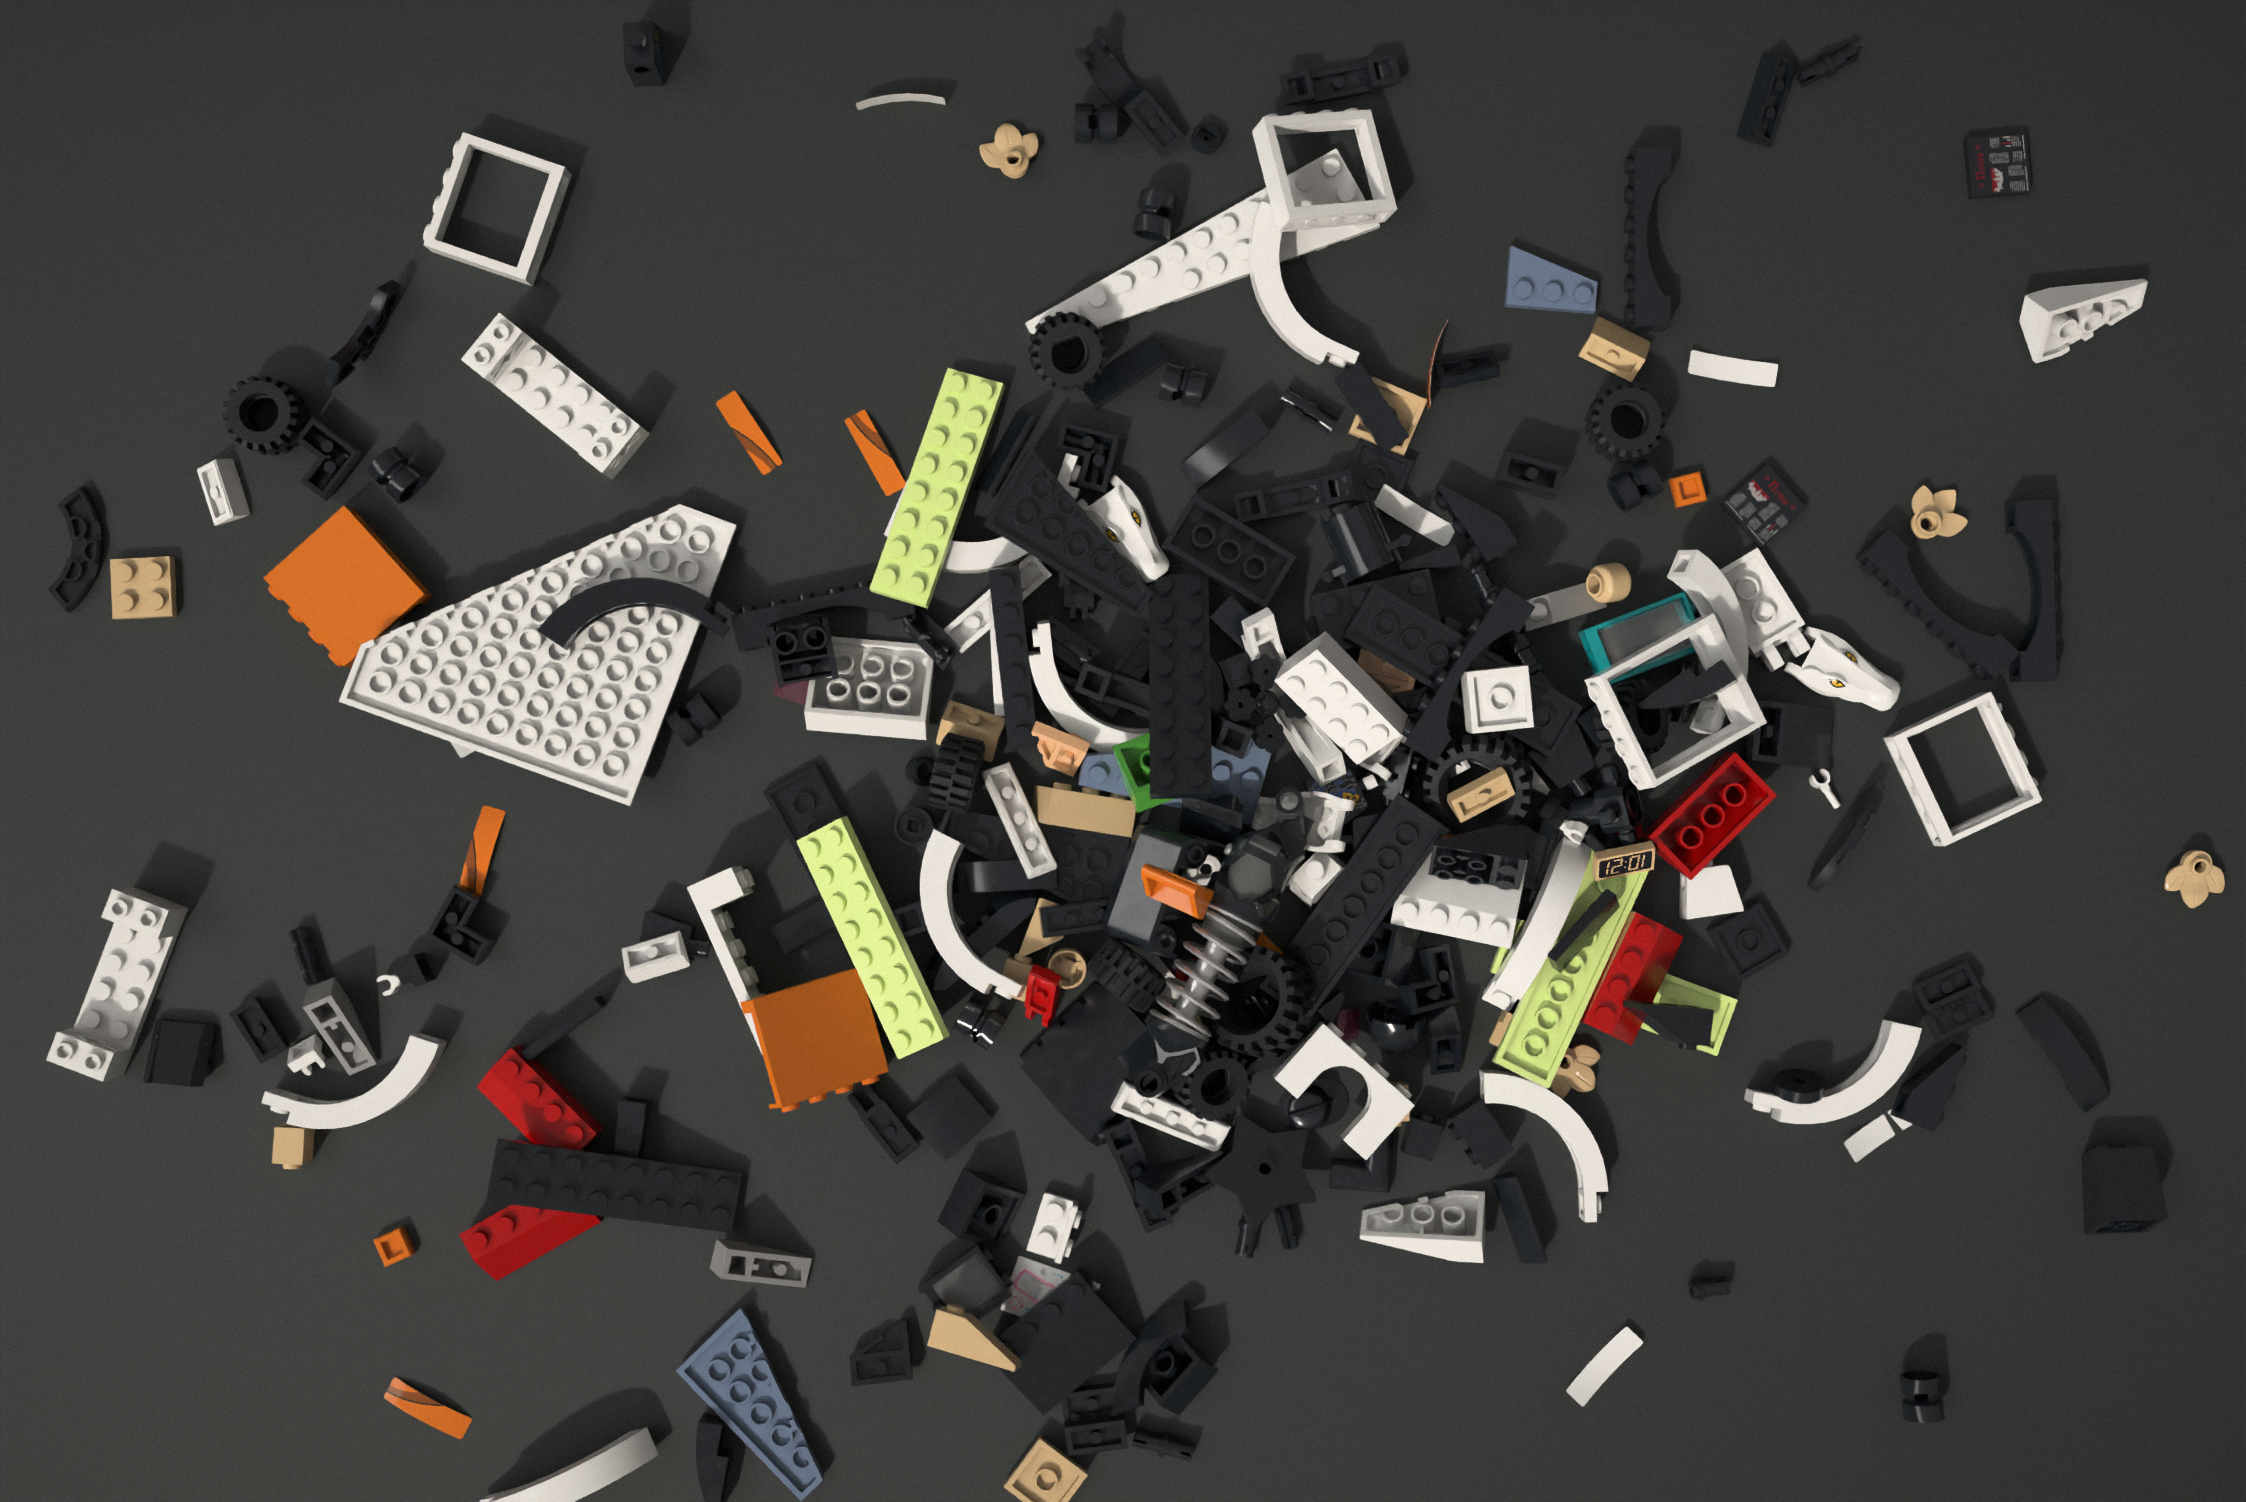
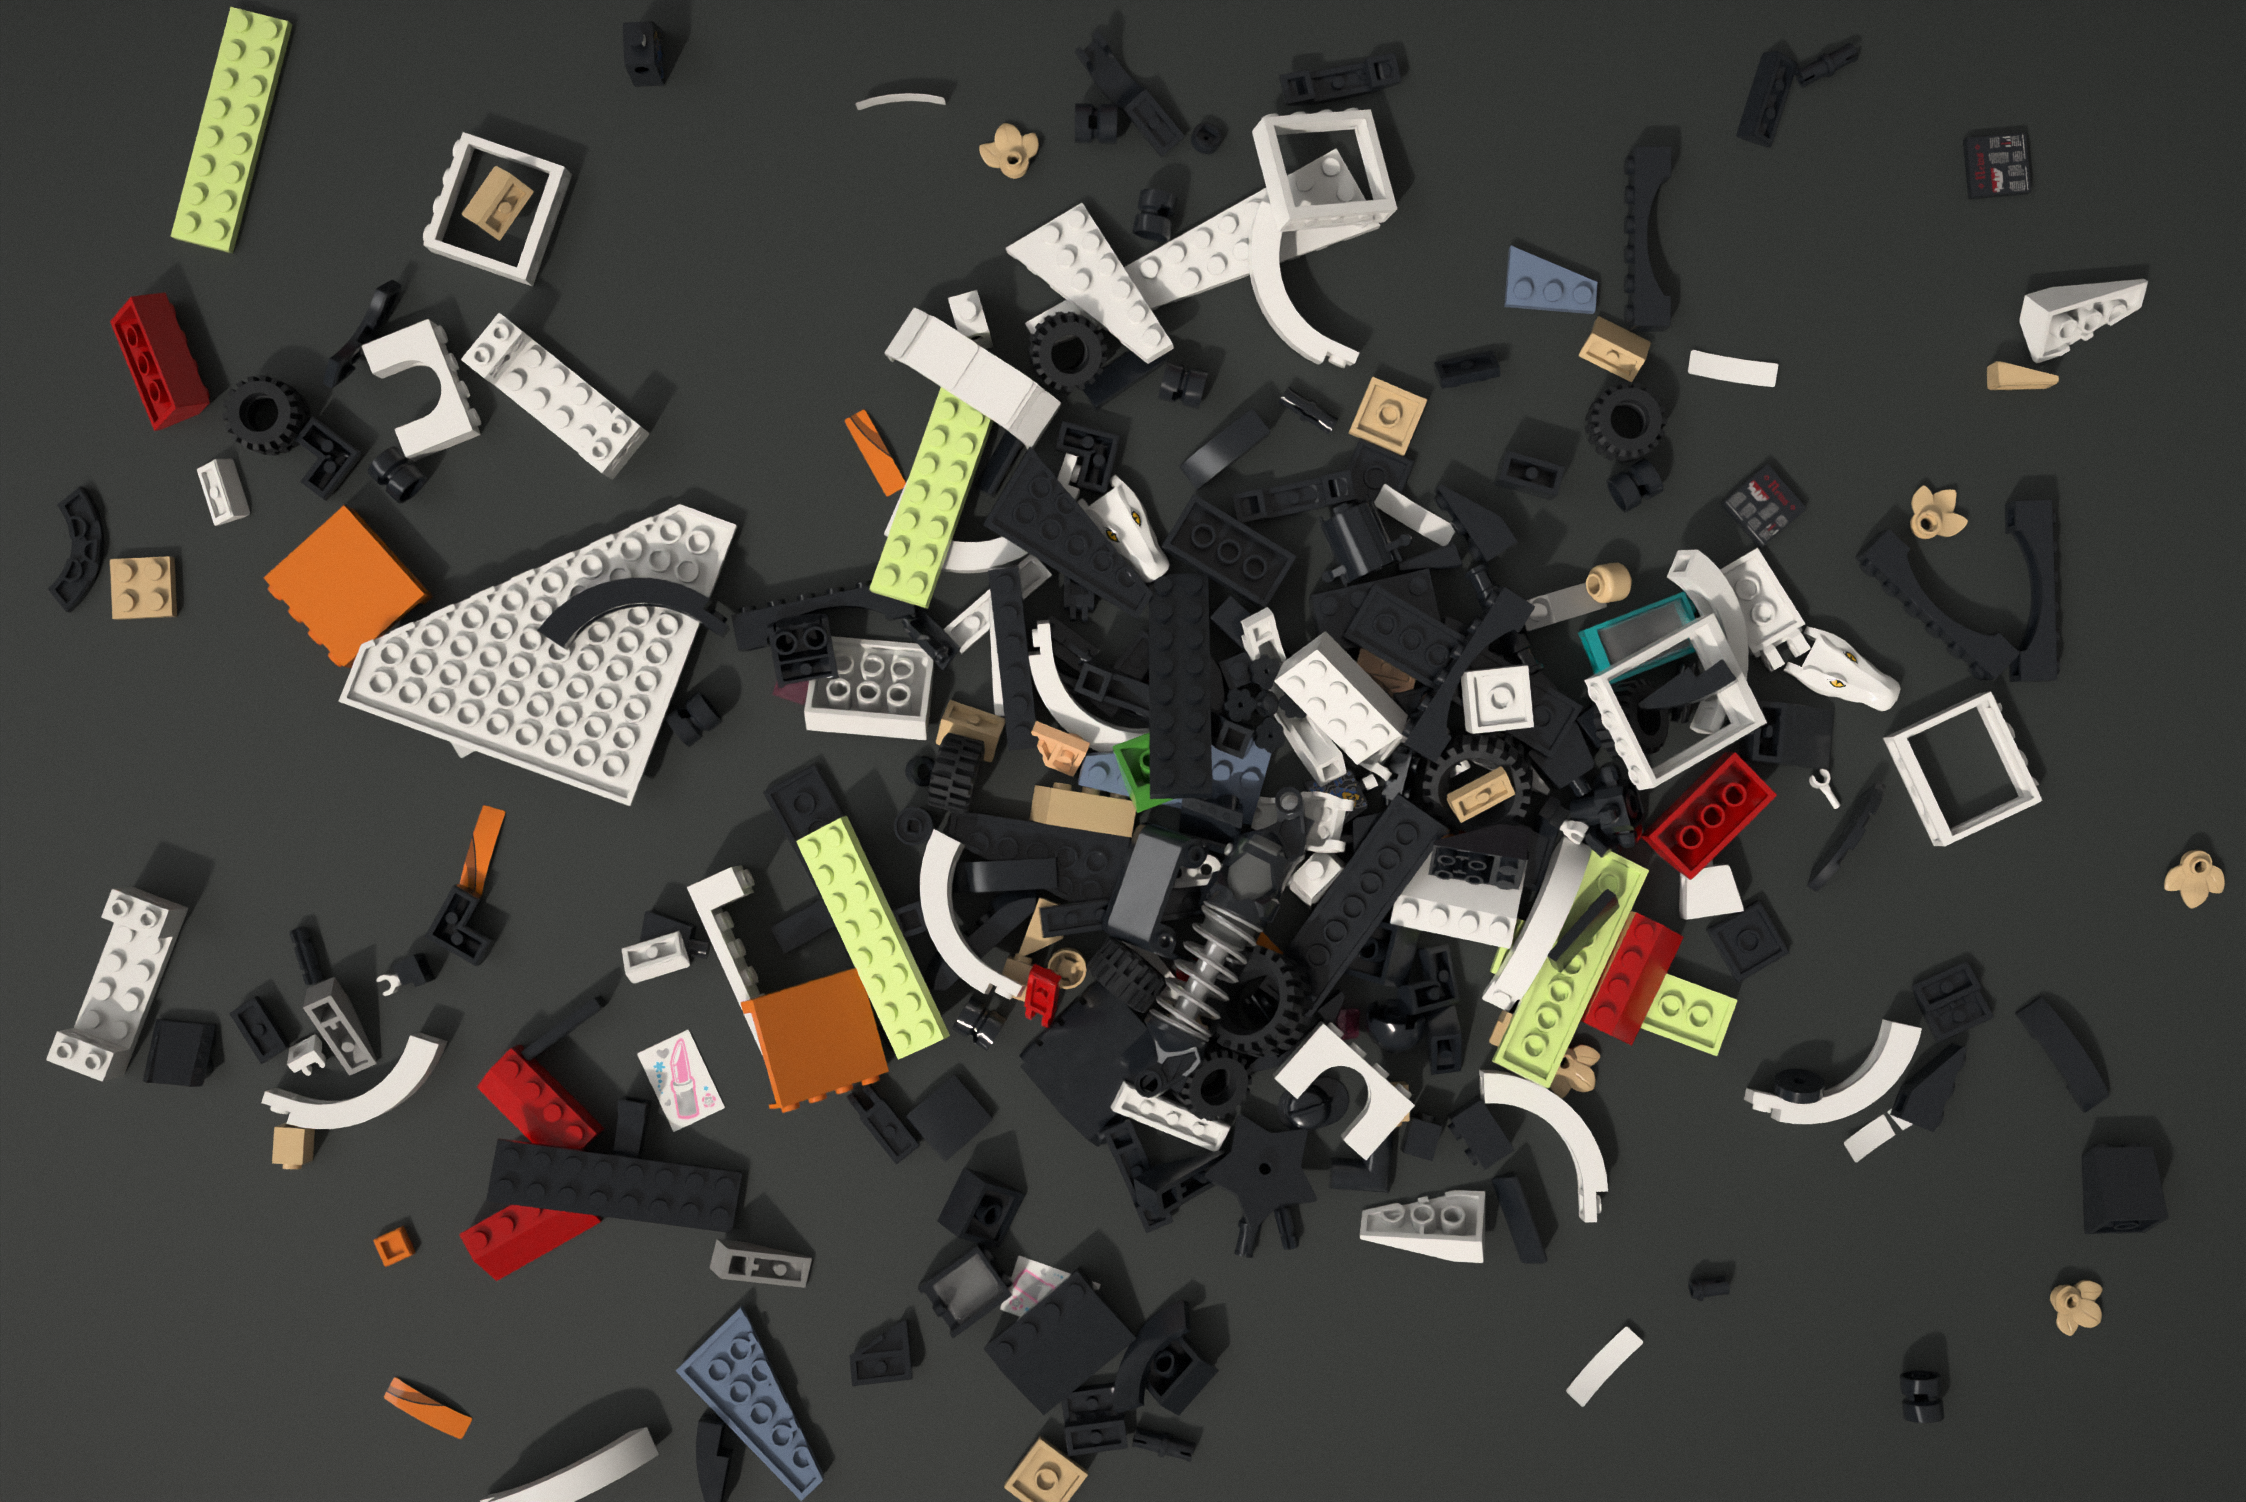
orange sticker [716,390,783,475] -> none
tan slope [927,1303,1022,1372] -> none
white tile [981,762,1057,879] -> none
white bracket [1027,1191,1083,1264] -> none
orange tile [1141,863,1215,920] -> none
black tile [1334,361,1410,454] -> none
orange sticker [1426,320,1448,410] -> none
tile [1592,841,1655,881] -> none
black slope [1622,1000,1714,1051] -> none
orange tile [1668,471,1707,508] -> none
none -> red slope [110,292,210,431]
none -> yellowish green plate [171,7,292,254]
none -> white arch [362,319,481,461]
none -> tan panel [462,166,534,241]
none -> white sticker [637,1029,725,1132]
none -> white windscreen [885,308,1061,449]
none -> white torso [948,290,994,349]
none -> white wing [1006,203,1174,364]
none -> tan slope [1987,361,2059,390]
none -> tan plate [2050,1280,2103,1336]

